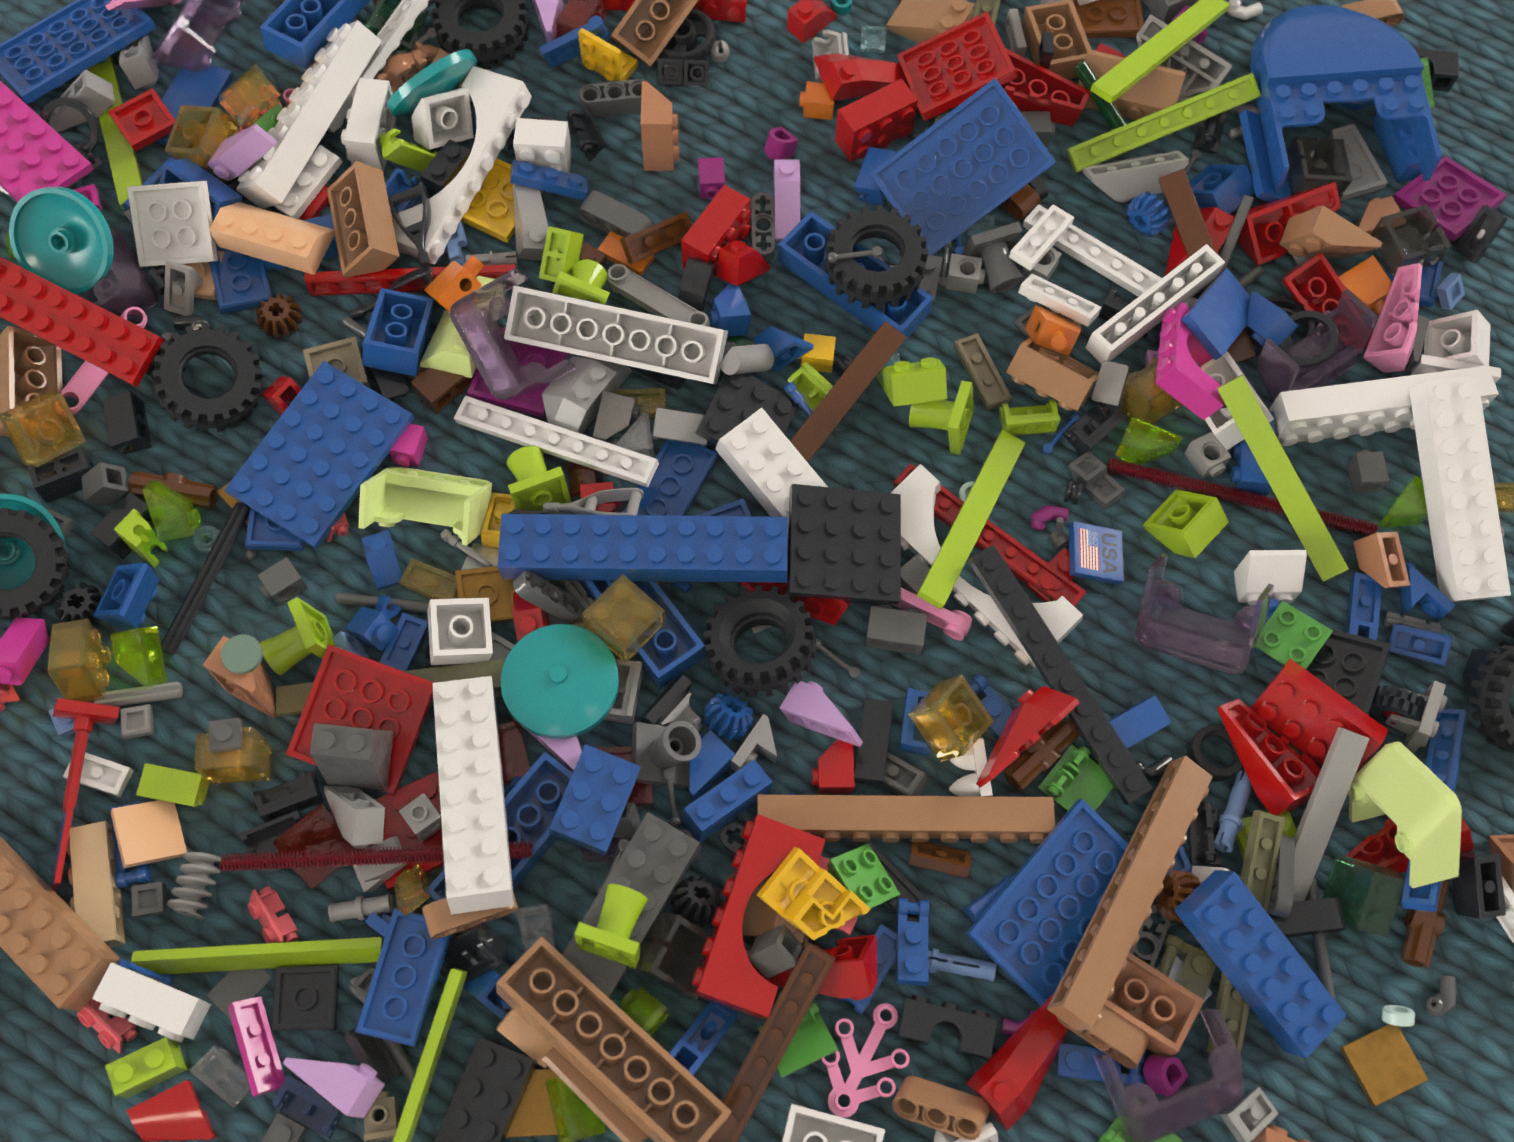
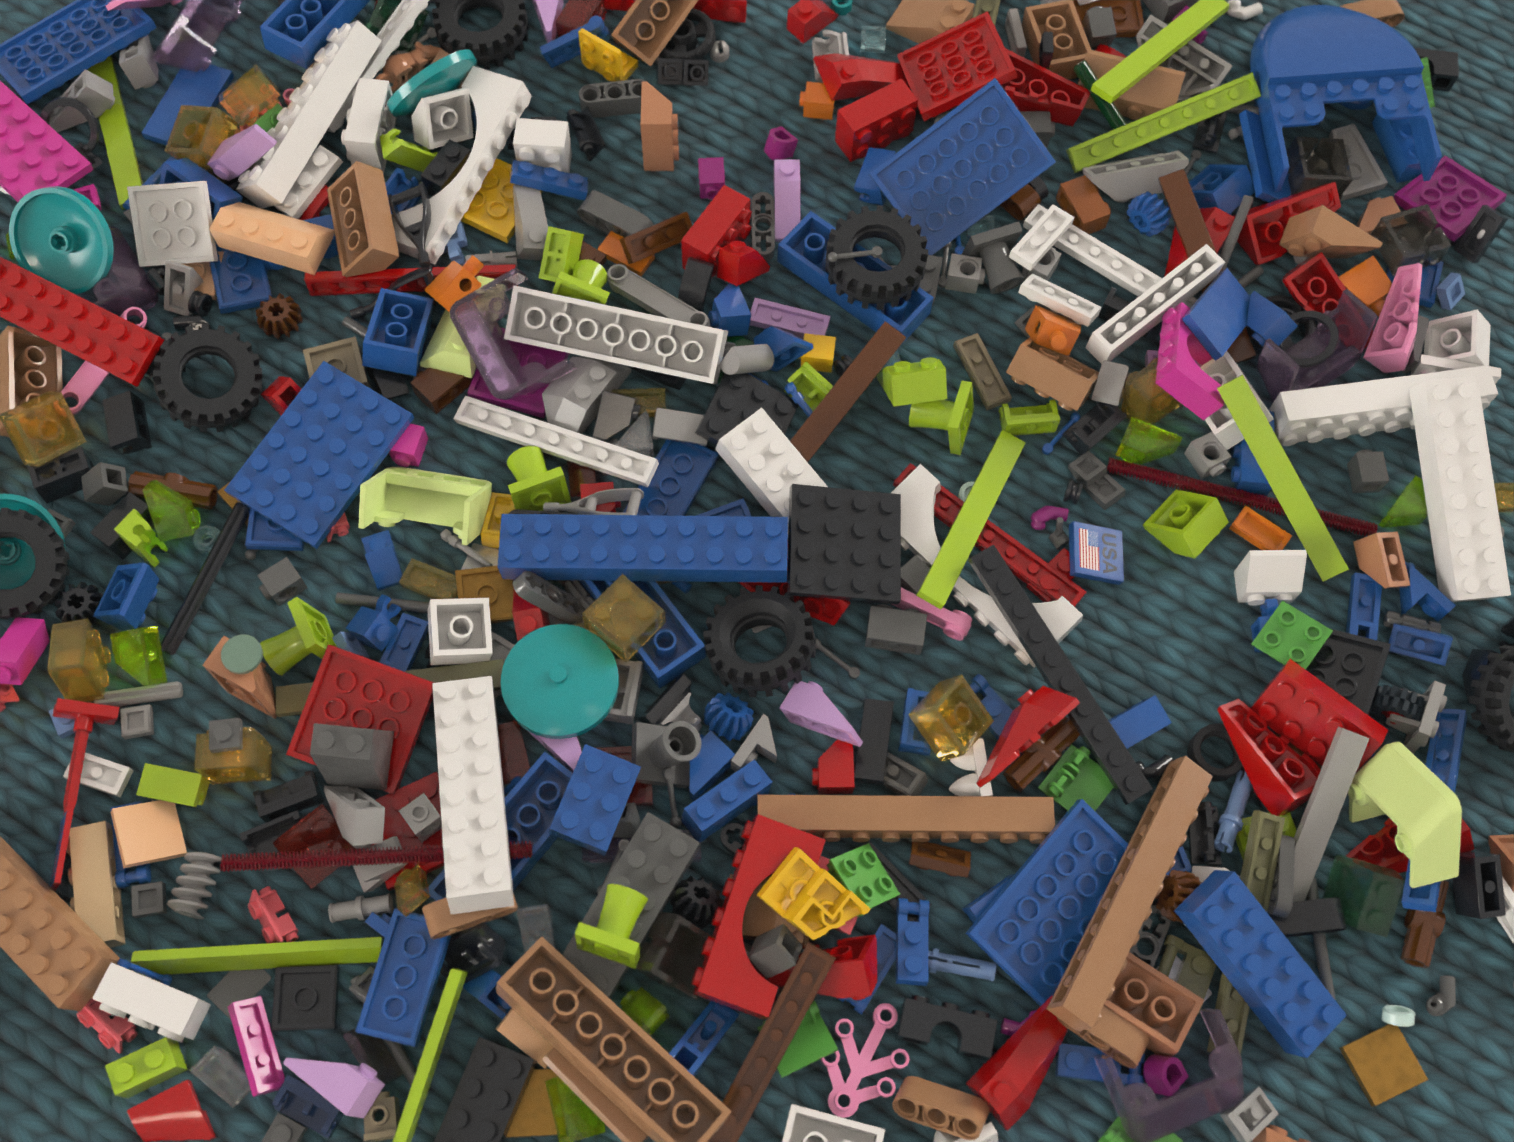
red plate [108,88,179,152] -> none
clear purple windscreen [1135,553,1274,674] -> none
none -> black bush [188,290,213,317]
none -> lavender plate [749,298,830,339]
none -> dark orange brick [1056,175,1111,234]
none -> dark grey brick [1082,6,1116,48]
none -> orange tile [1229,505,1292,550]

